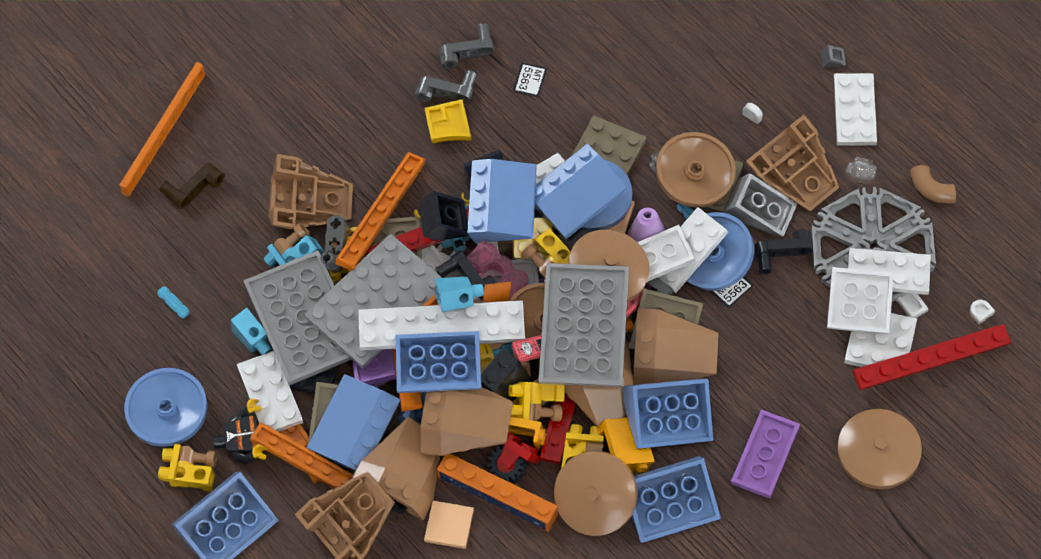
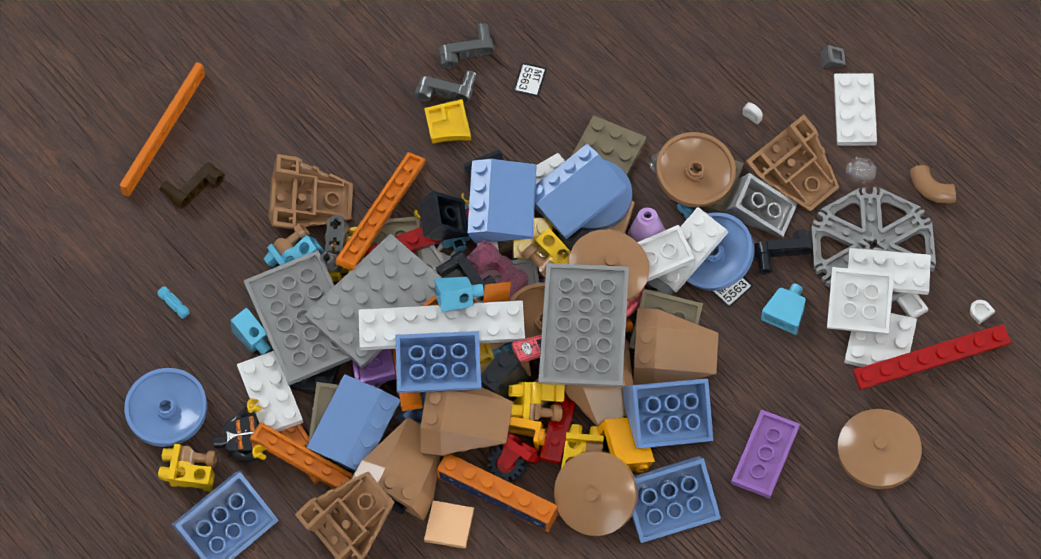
none -> medium azure torso [761,283,806,335]

